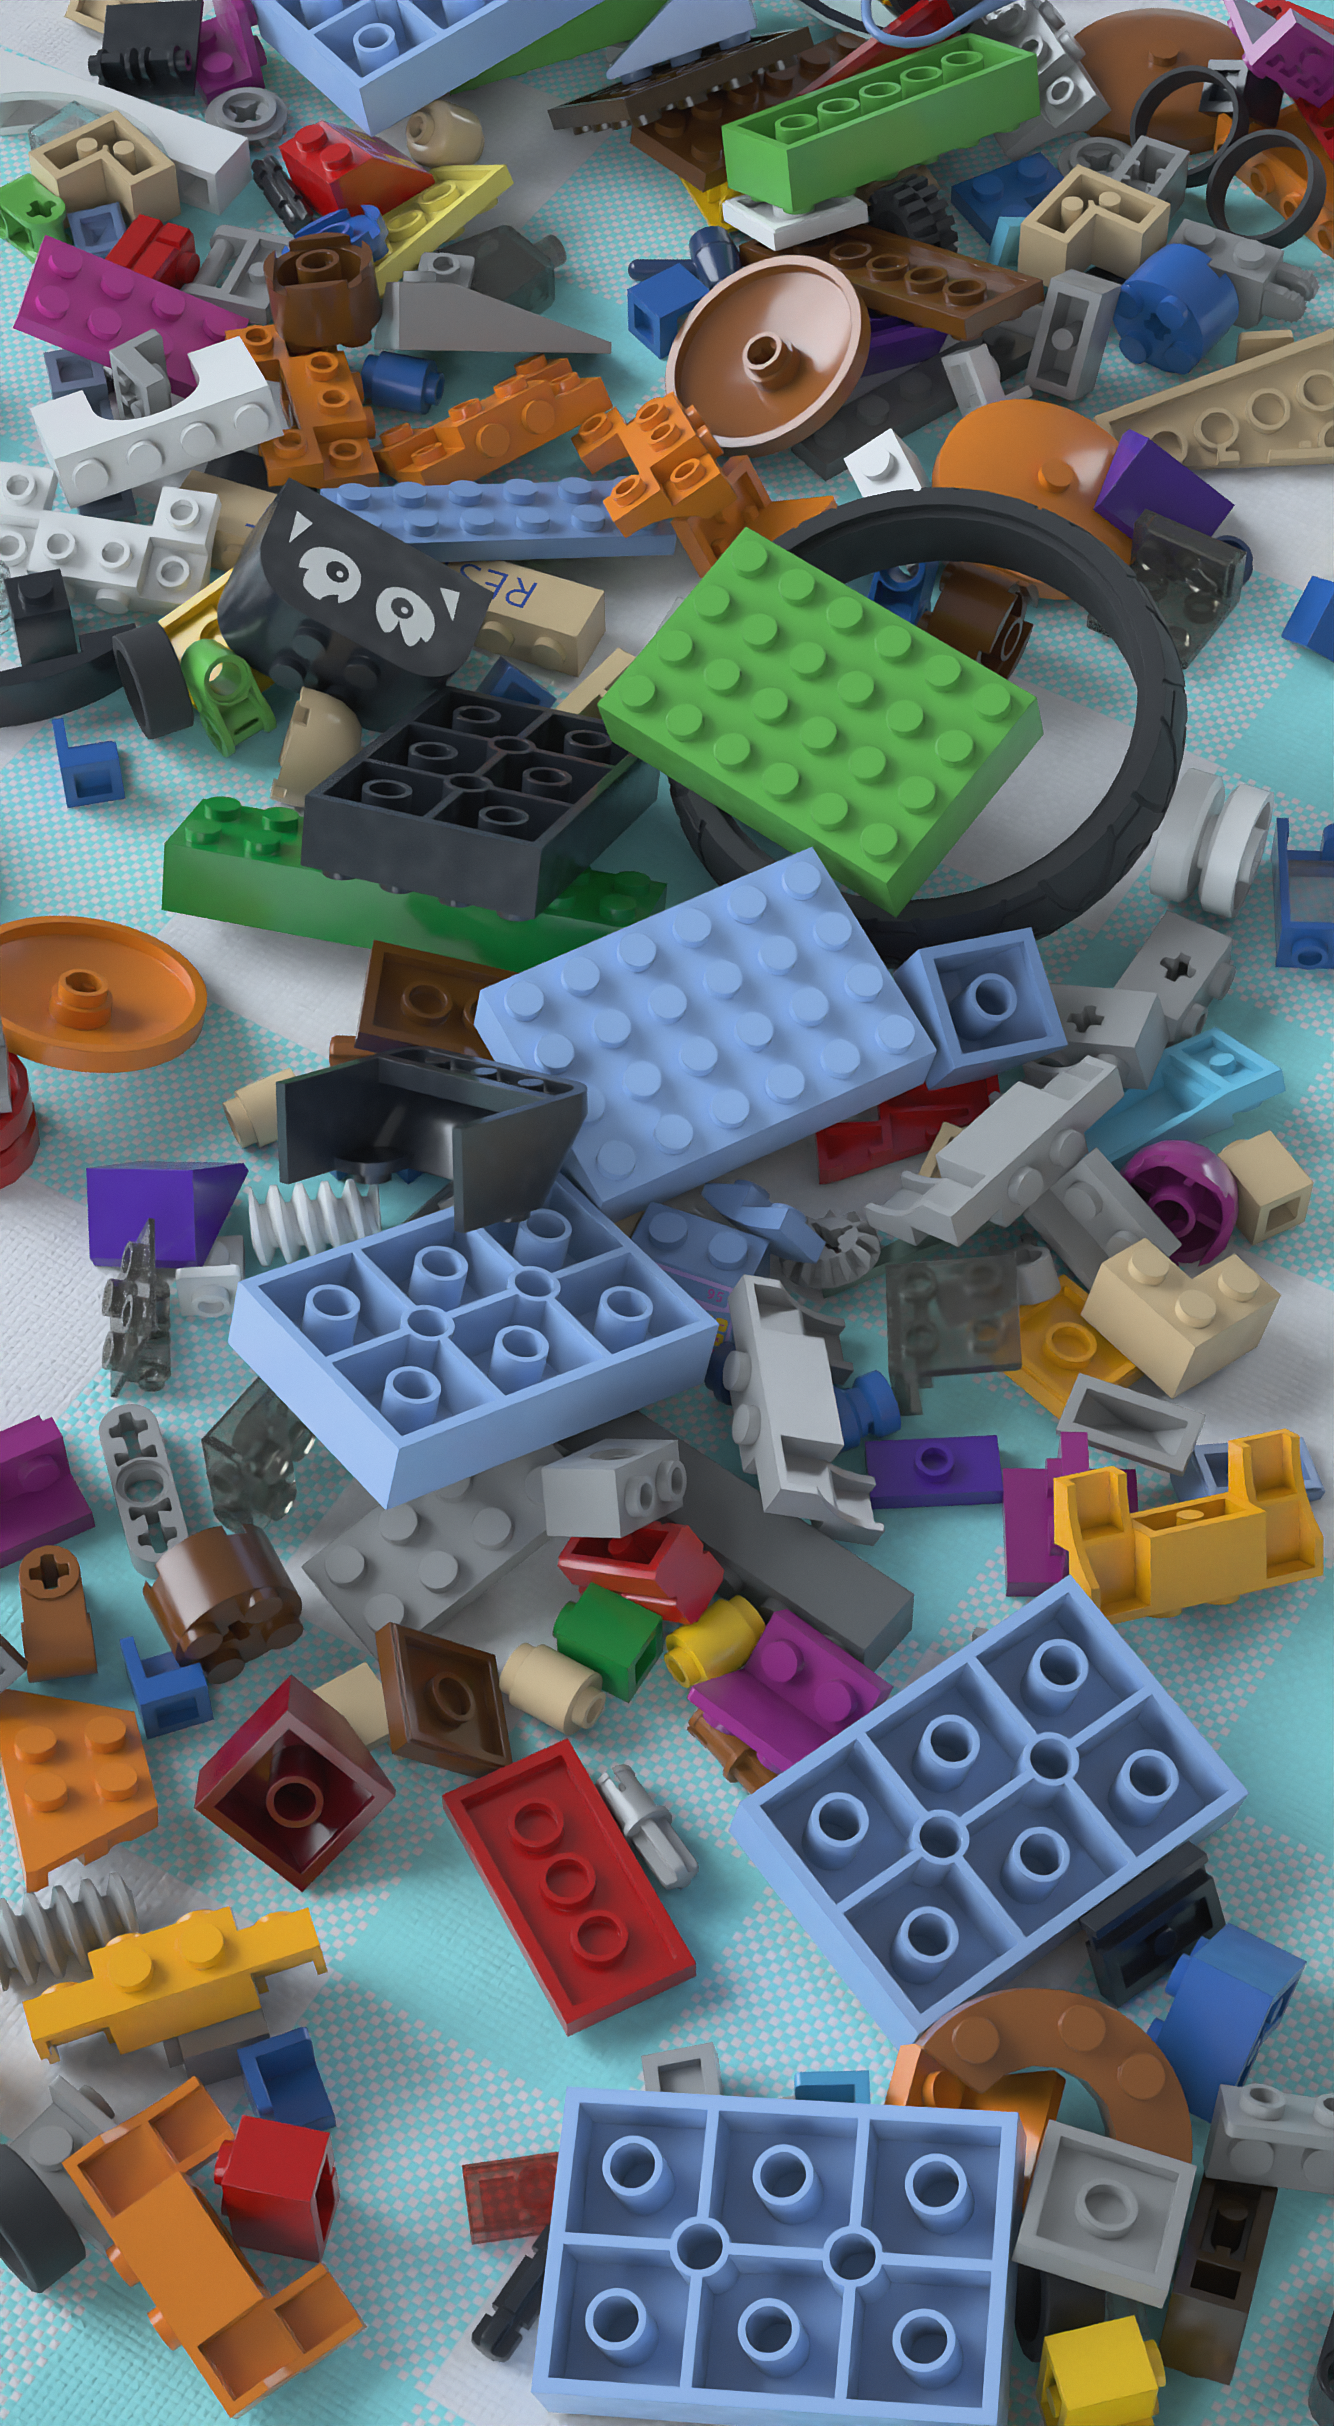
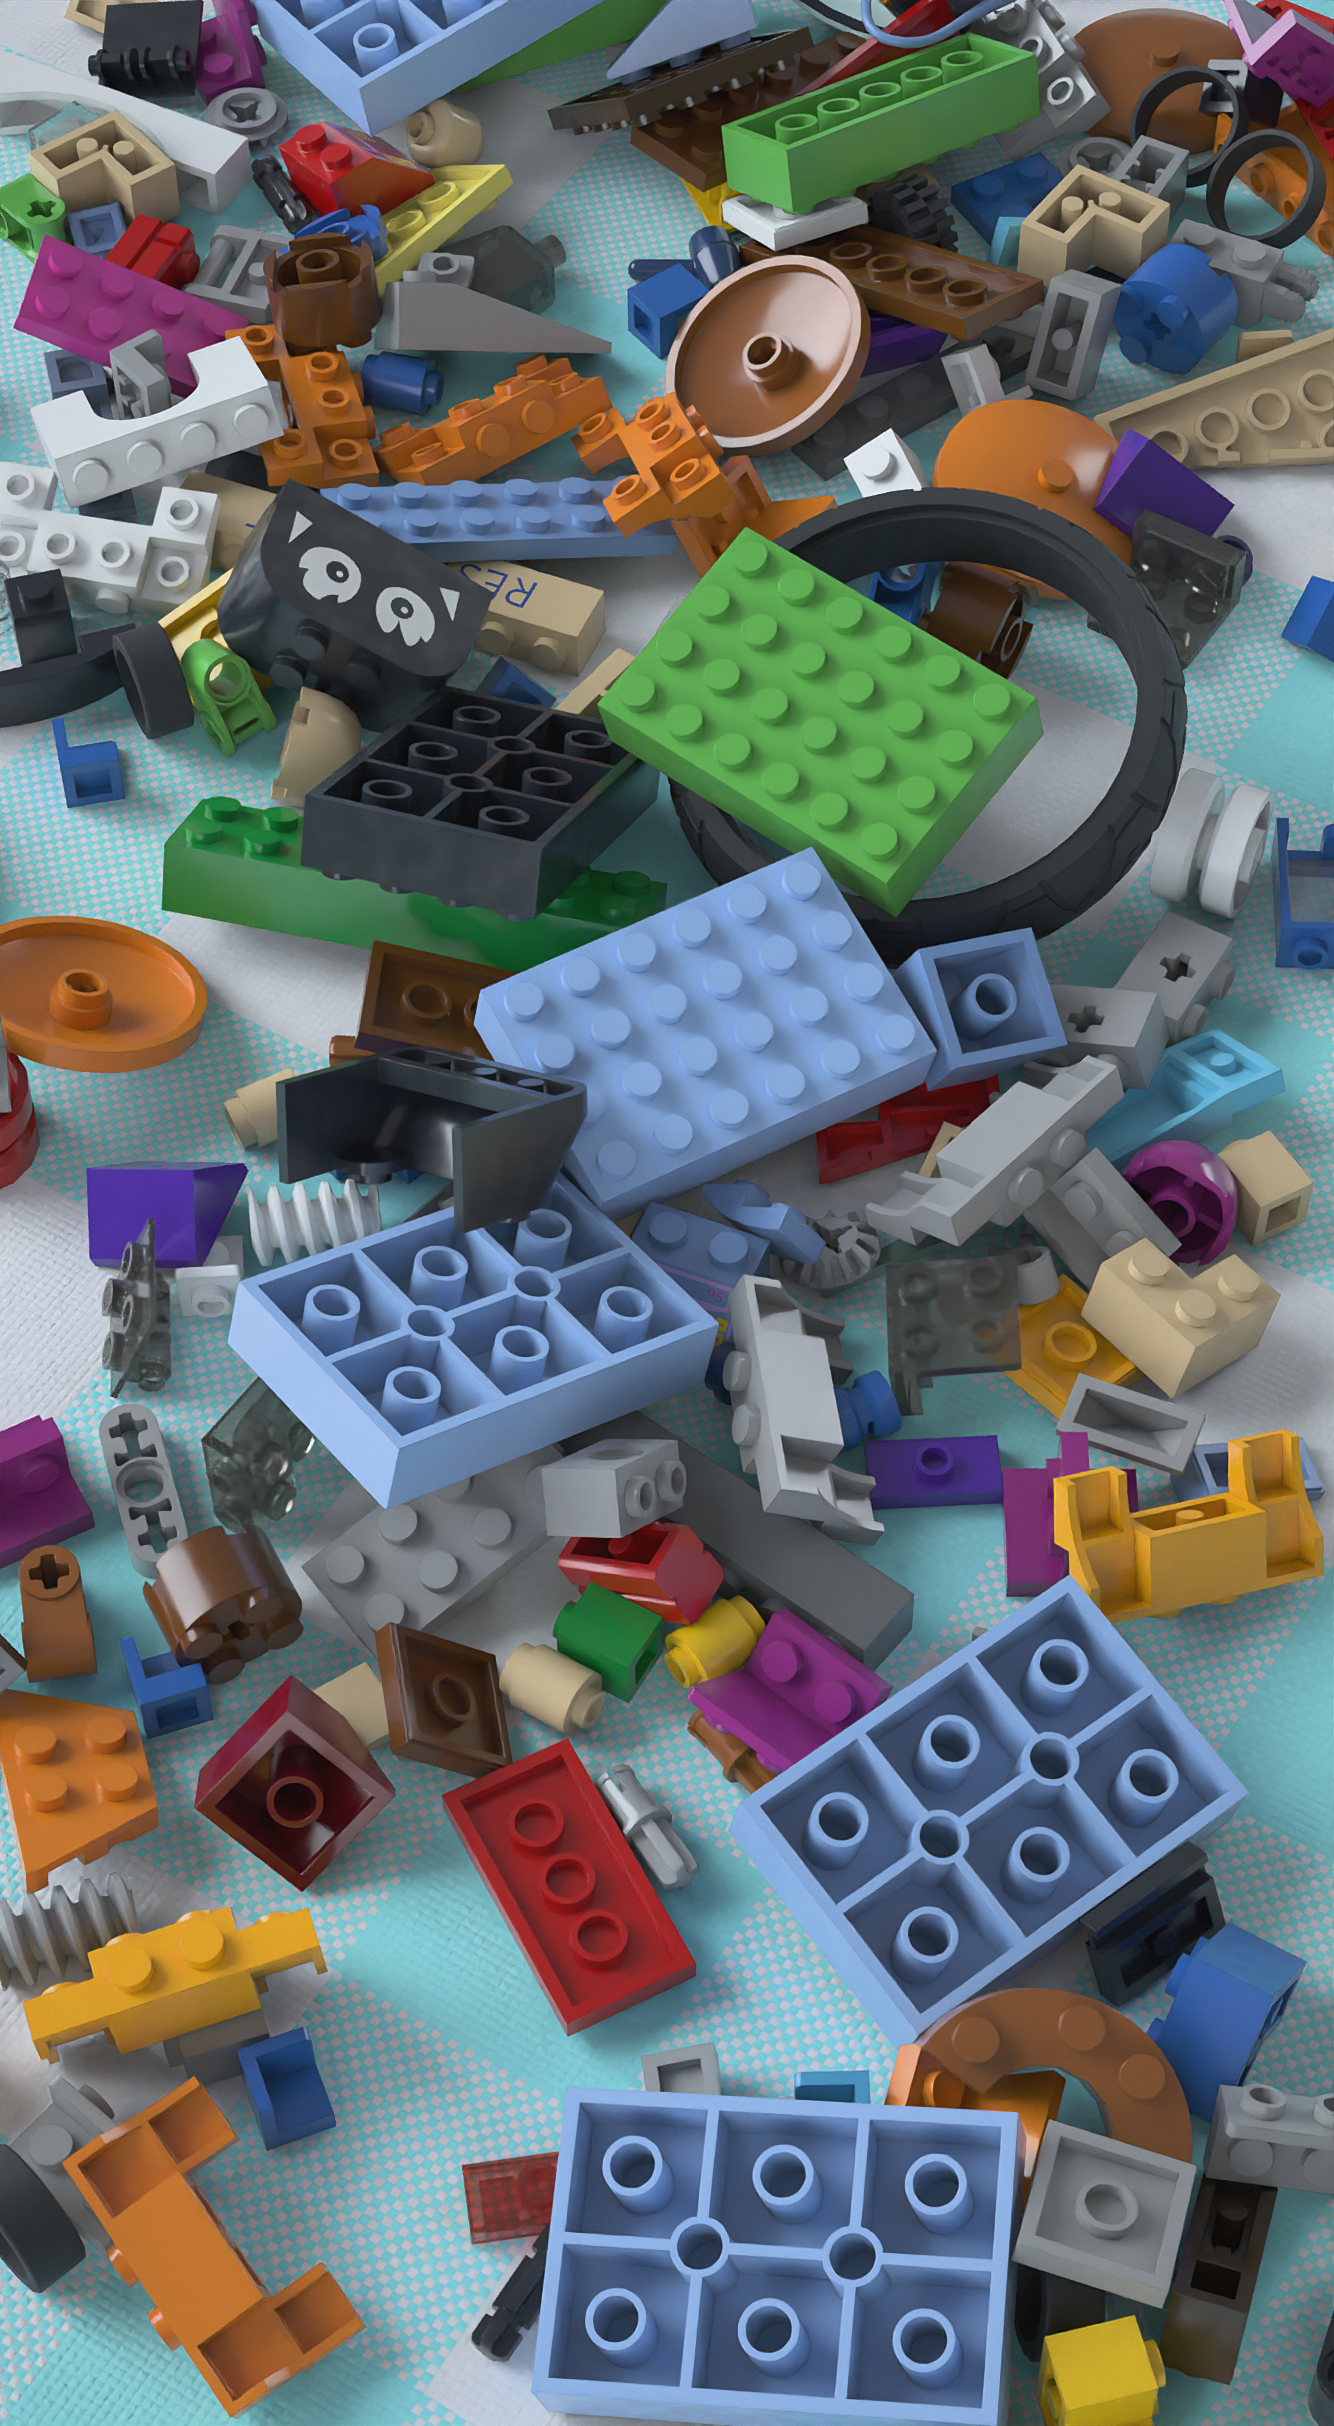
red piece [214,2115,340,2263] -> none

